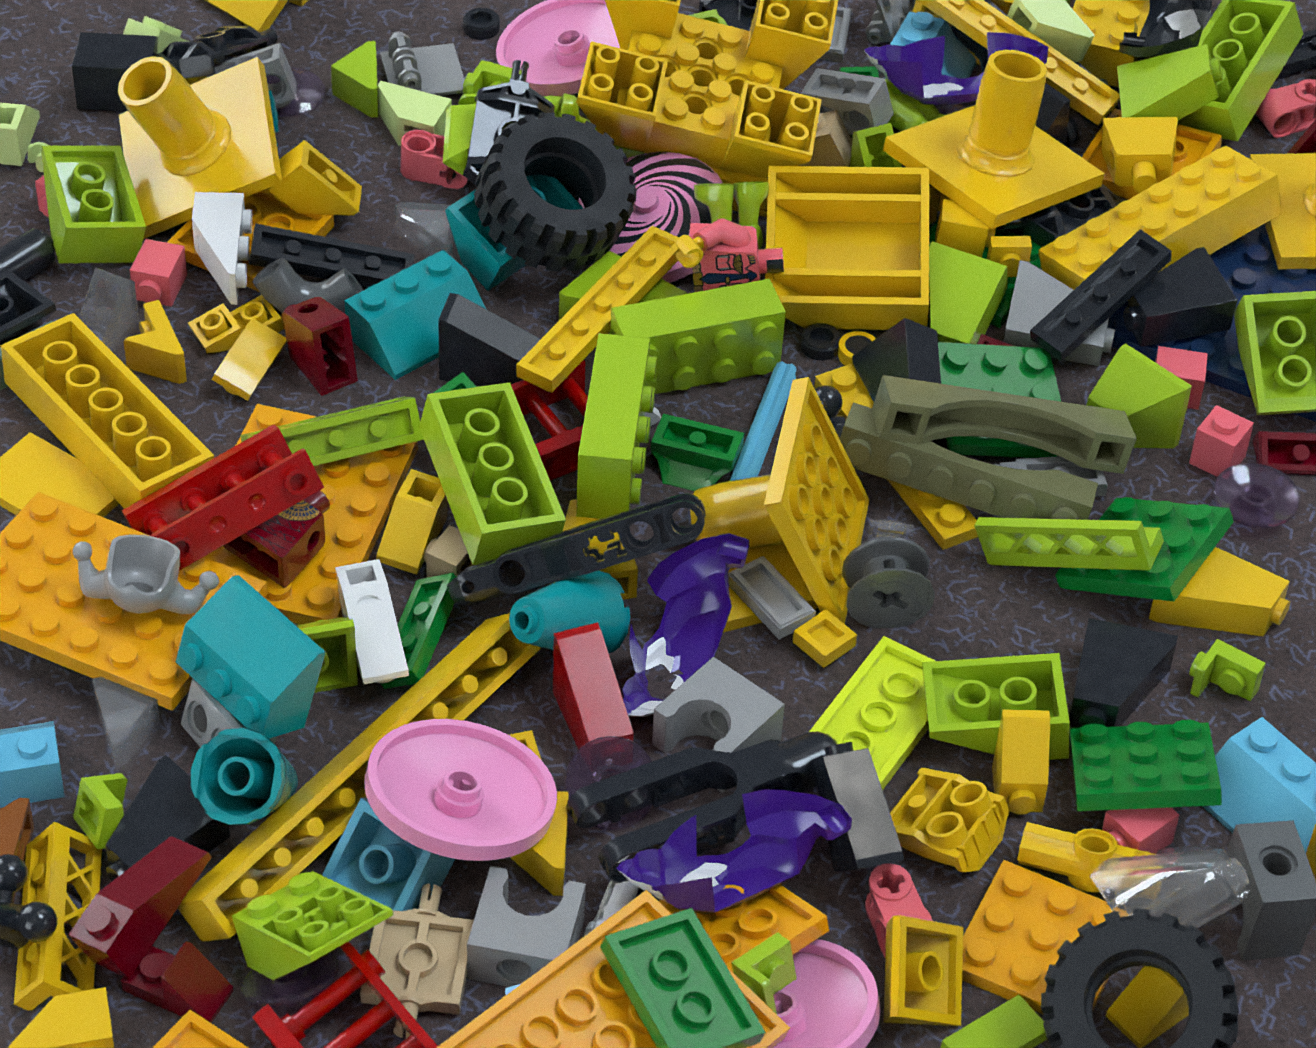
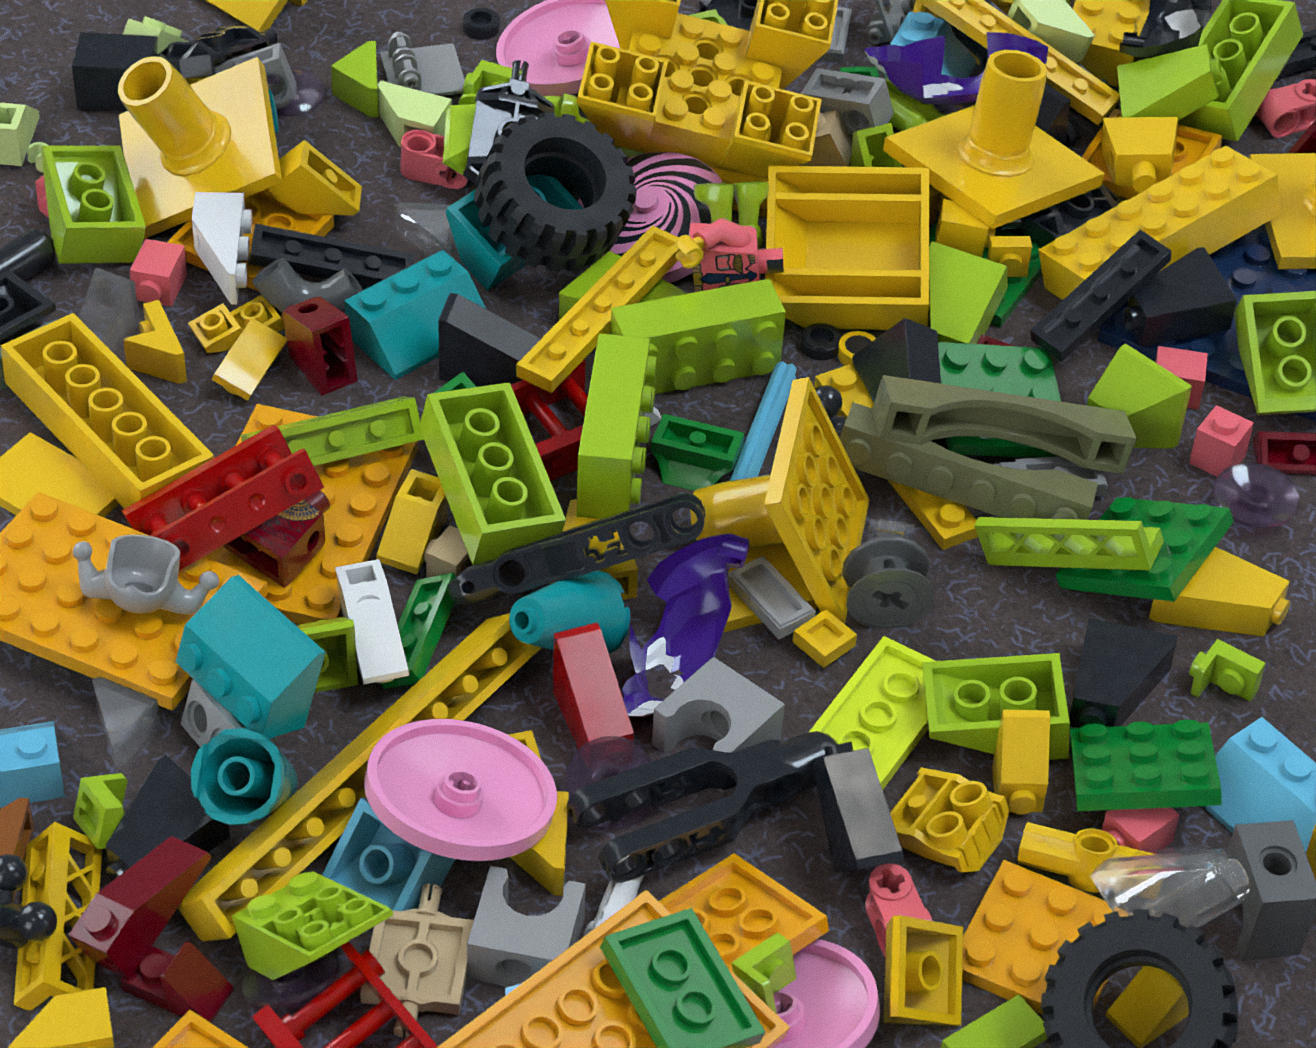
dark purple animal [616,789,852,914] -> none
light grey slope [1004,260,1115,366] -> none

